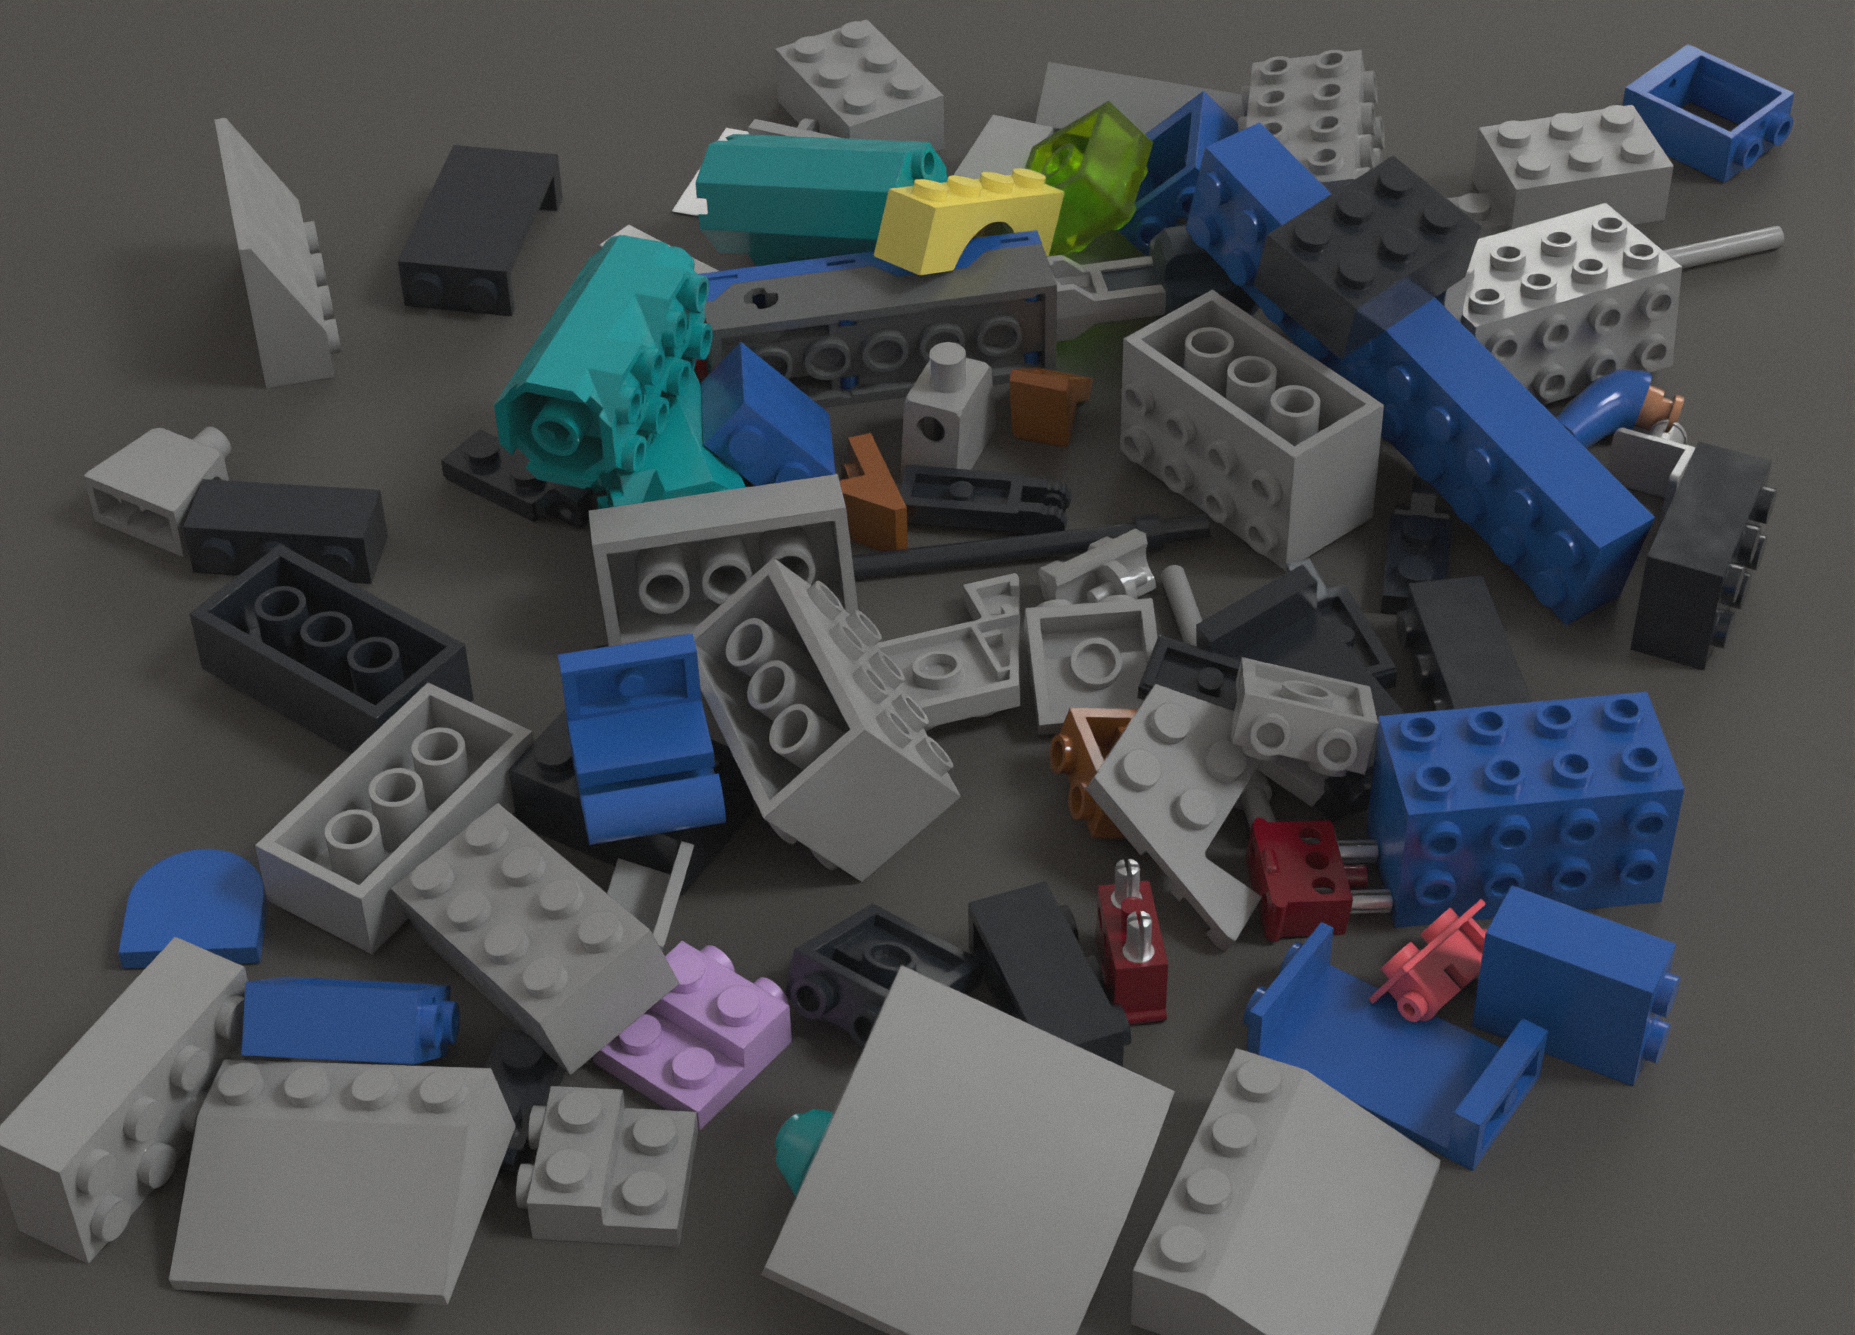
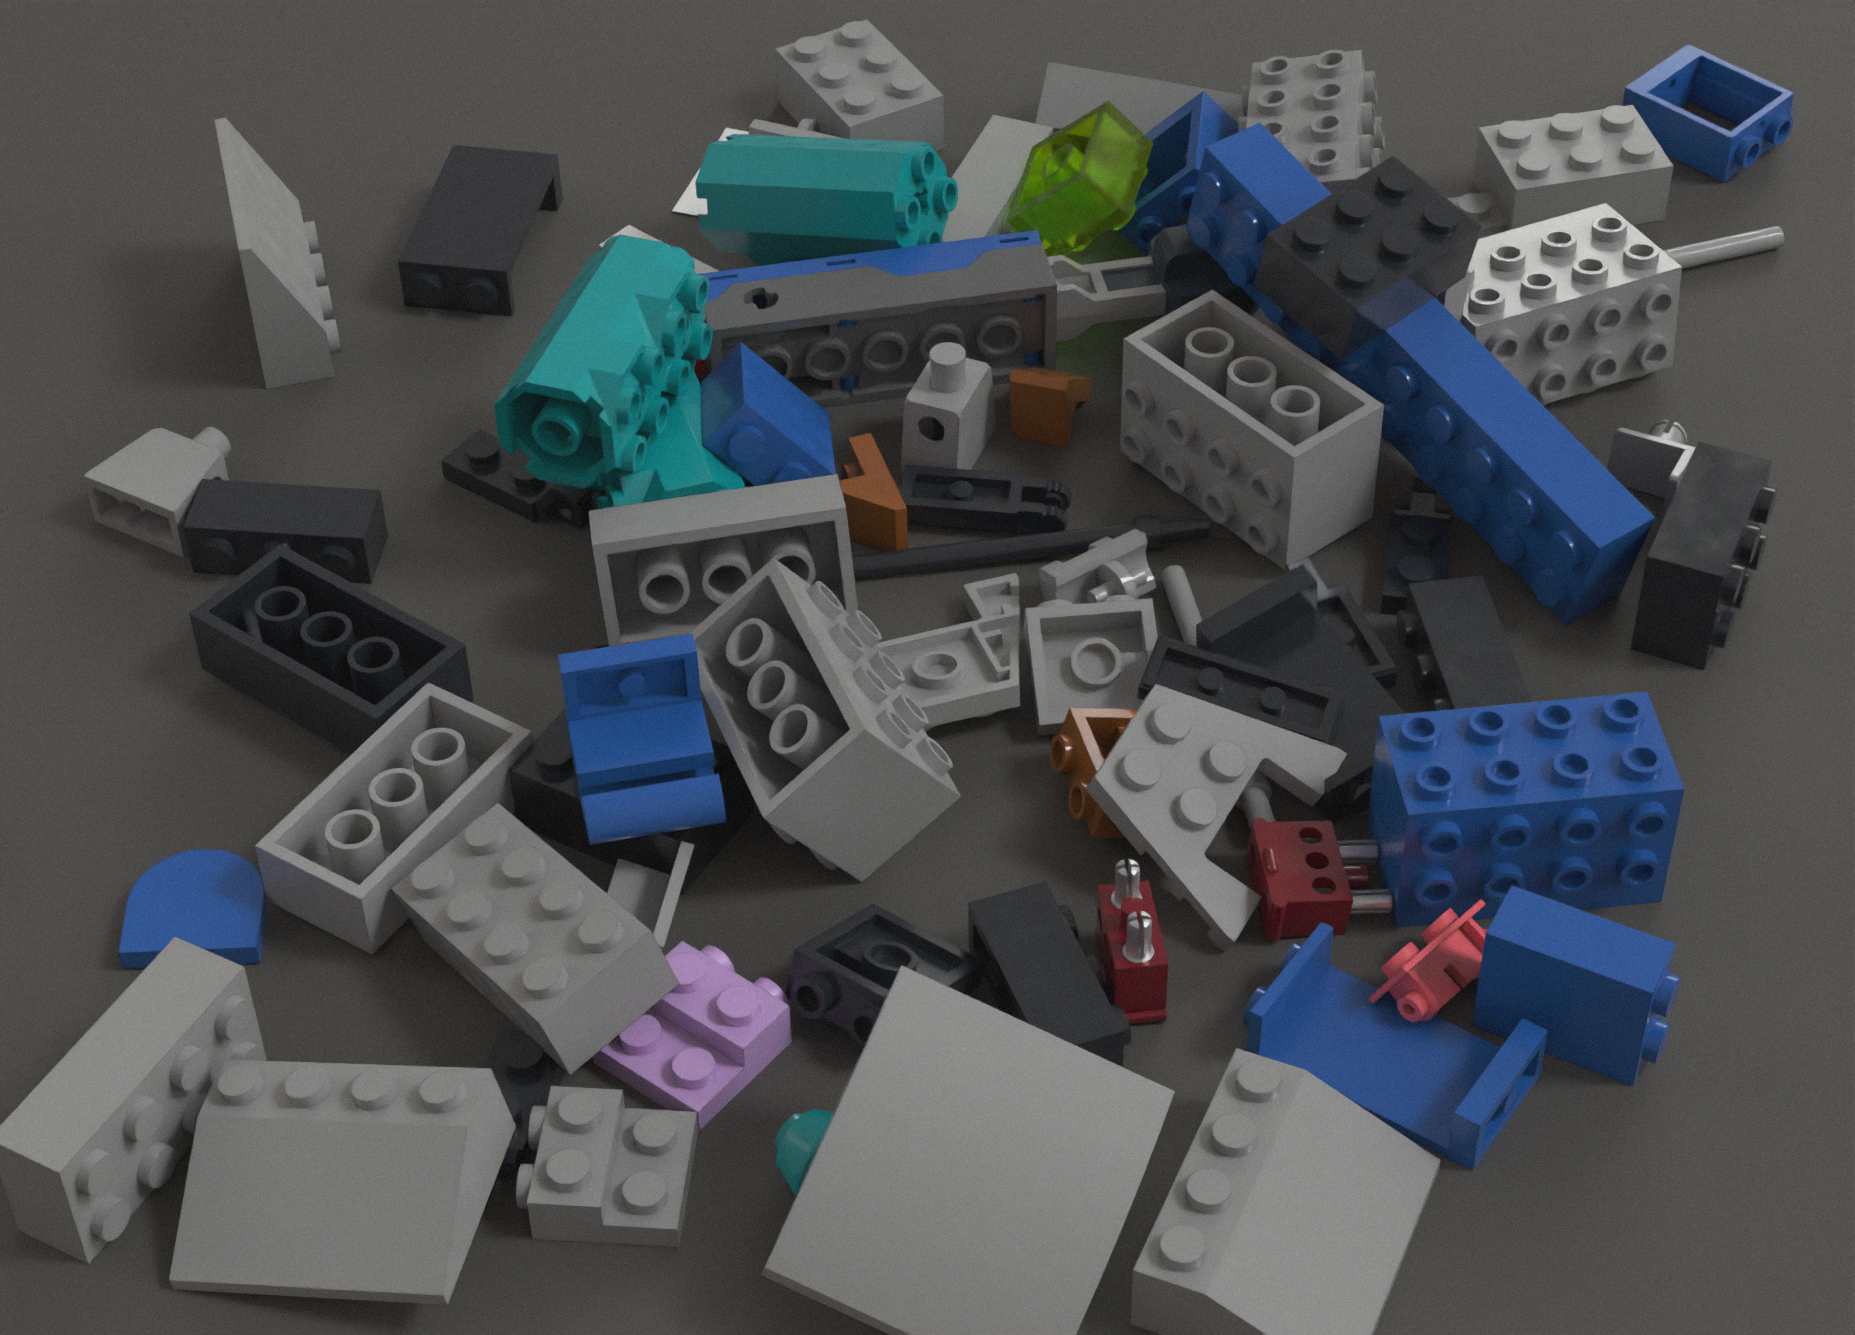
blue window [241,976,460,1065] -> none
light yellow arch [874,168,1065,275] -> none
light grey plate [1231,657,1378,777] -> none
blue piece [1555,369,1684,449] -> none

